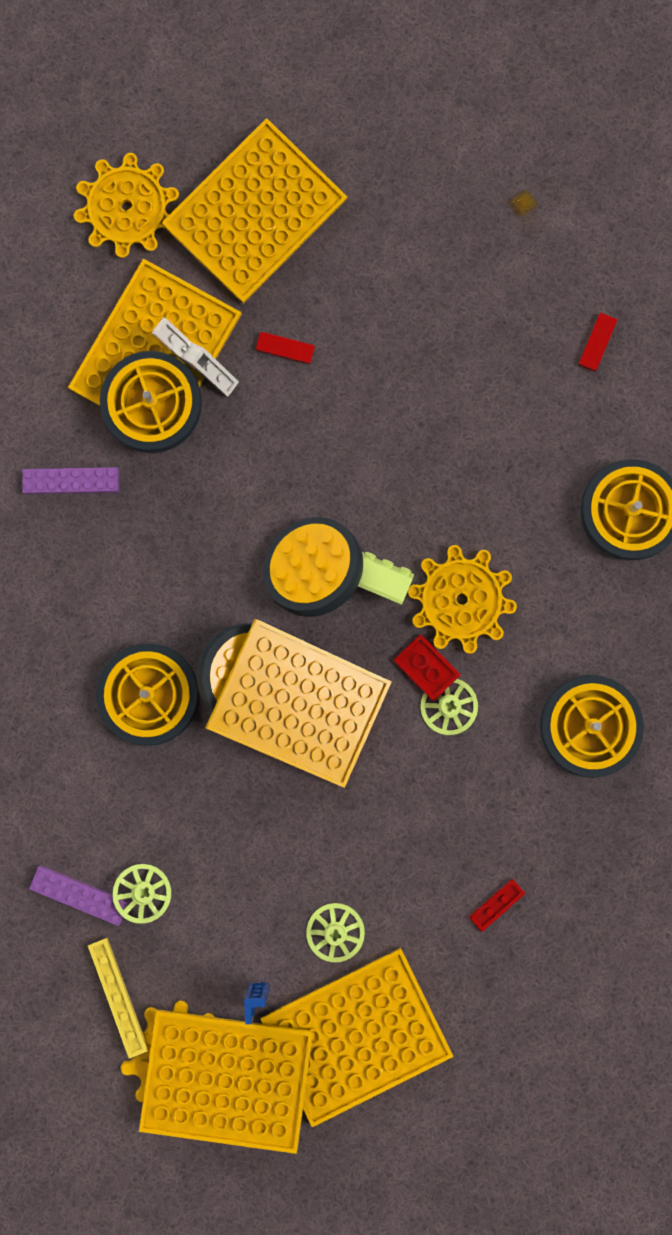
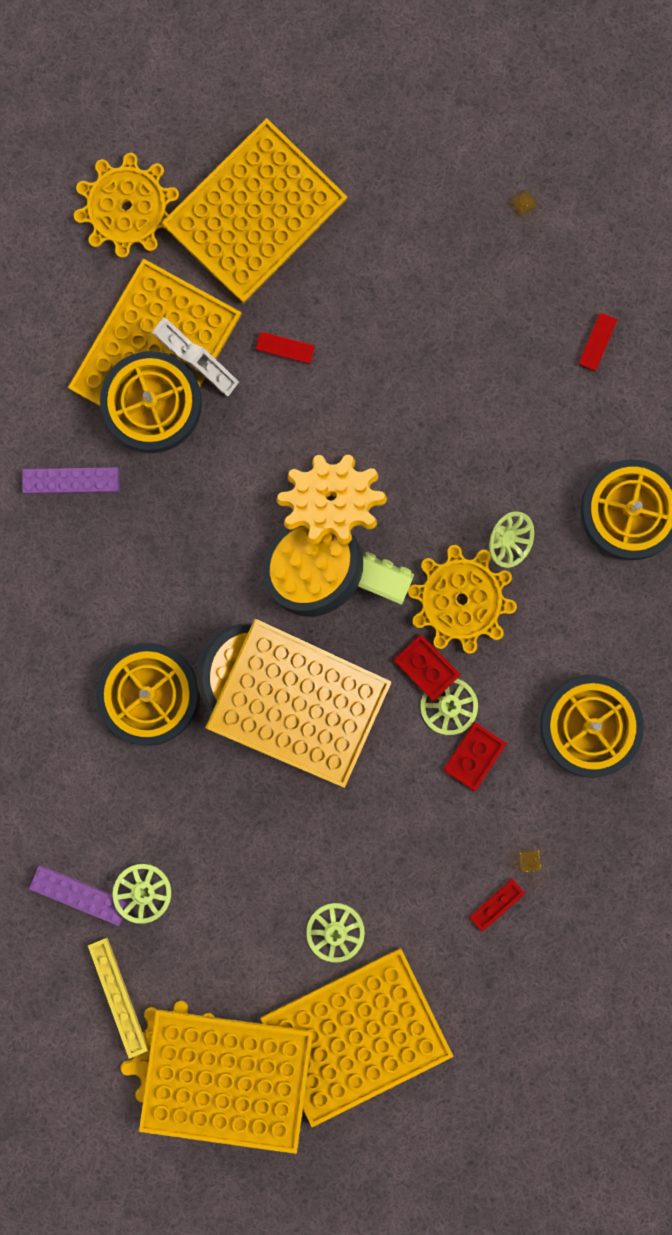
blue fence [244,982,270,1025] -> none
none -> yellow plate [277,455,387,544]
none -> red tile [443,722,507,792]
none -> yellowish green wheel [489,511,534,568]
none -> clear yellow plate [519,850,541,872]

